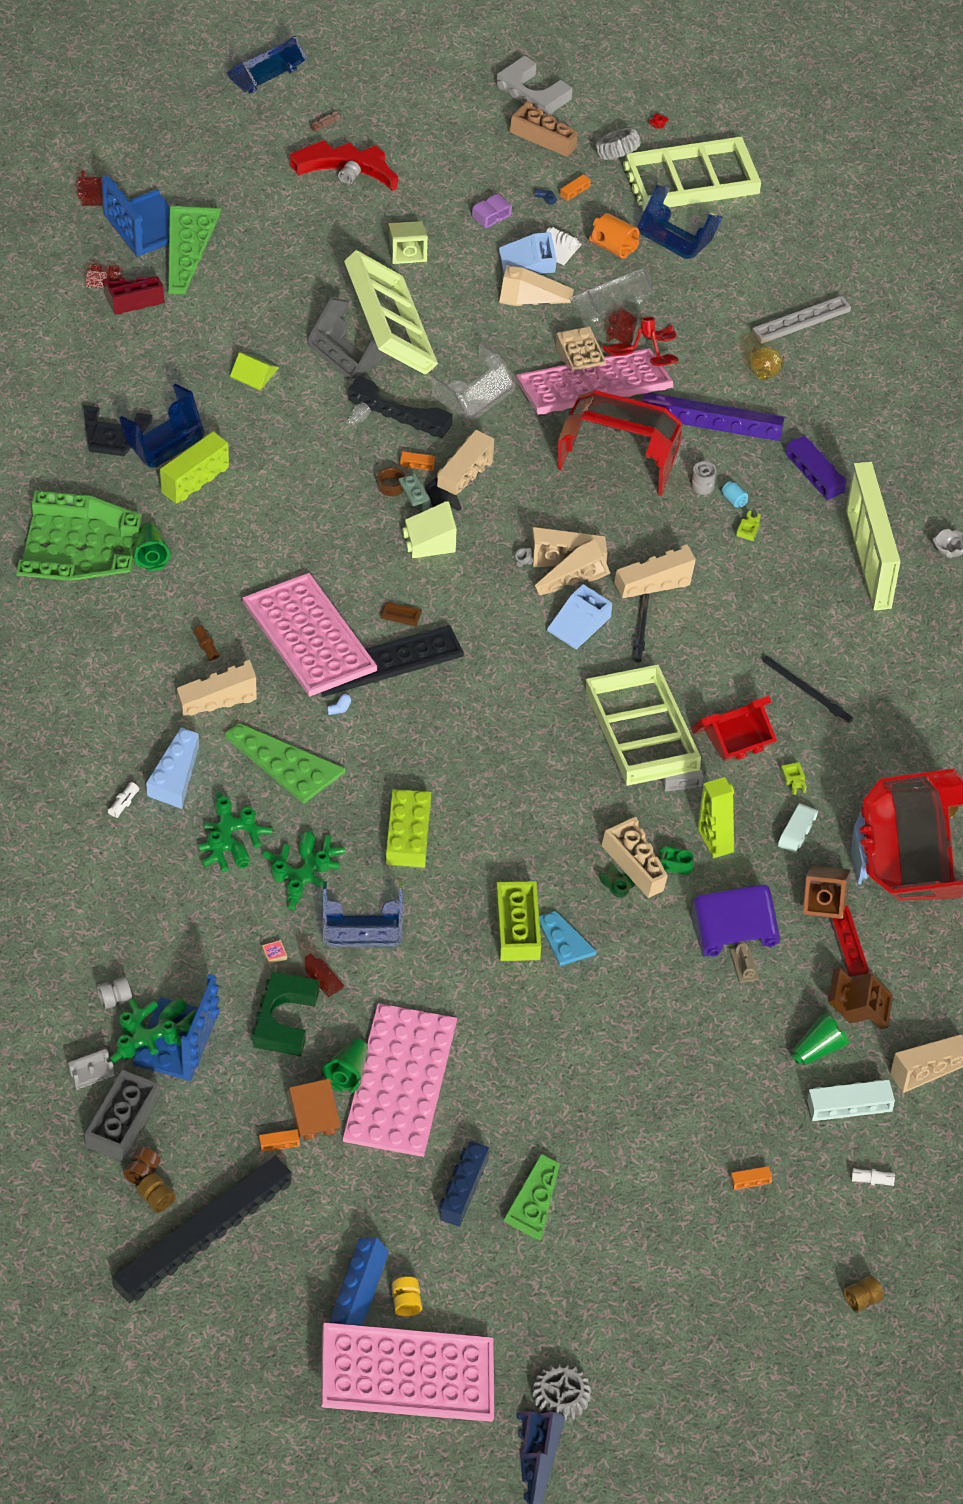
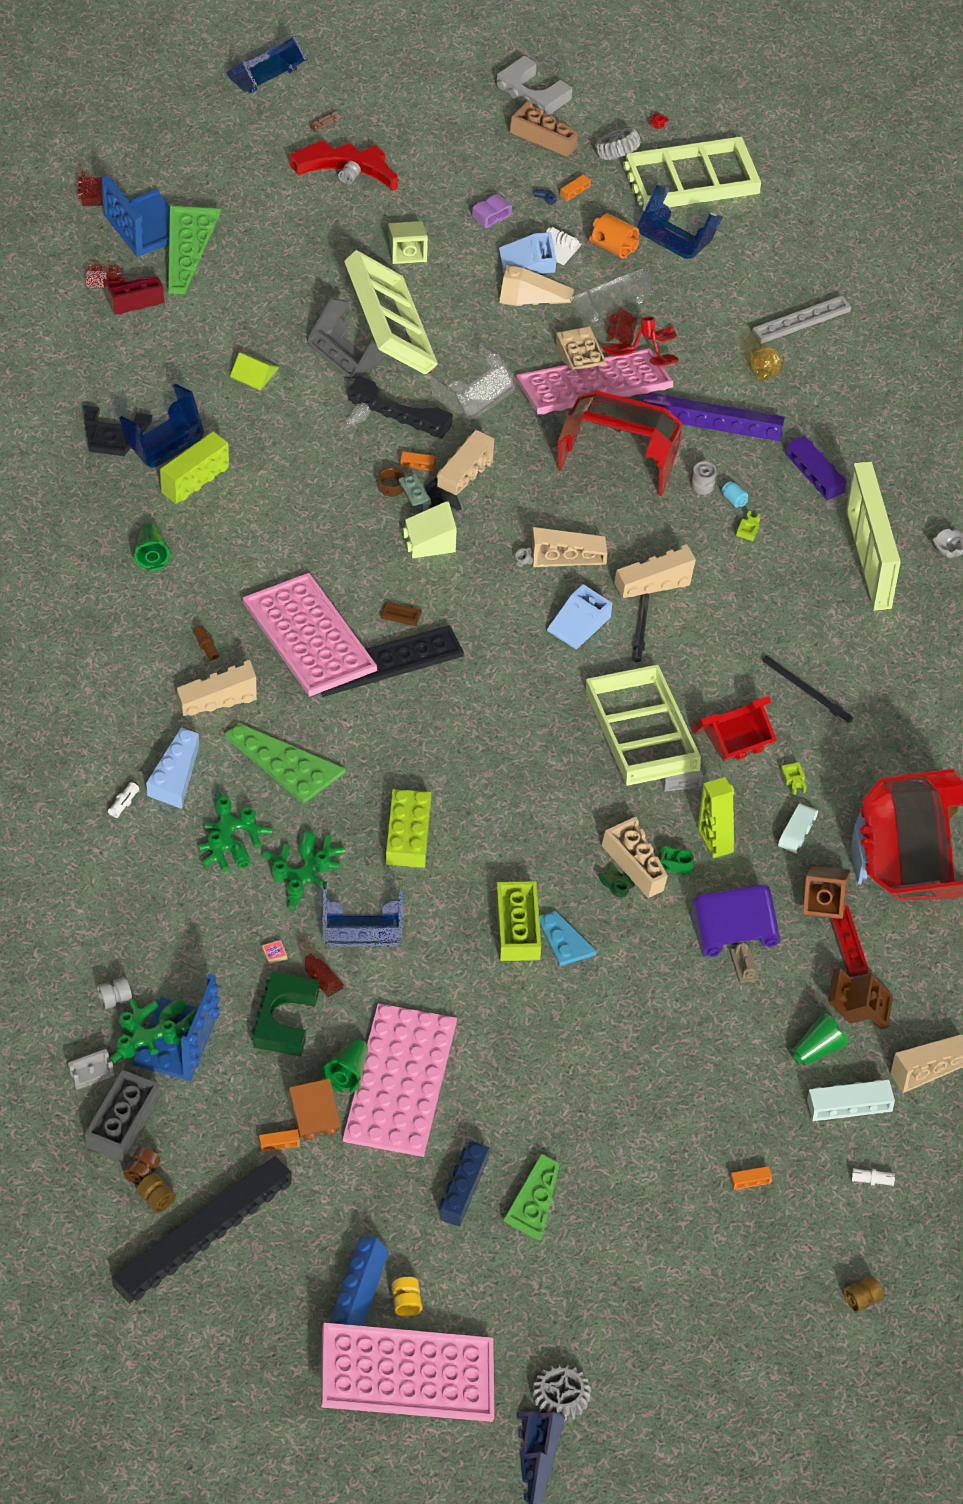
bright green wedge [16,491,142,581] -> none
light blue arm [327,694,351,715] -> none
tan wedge [535,540,610,595] -> none

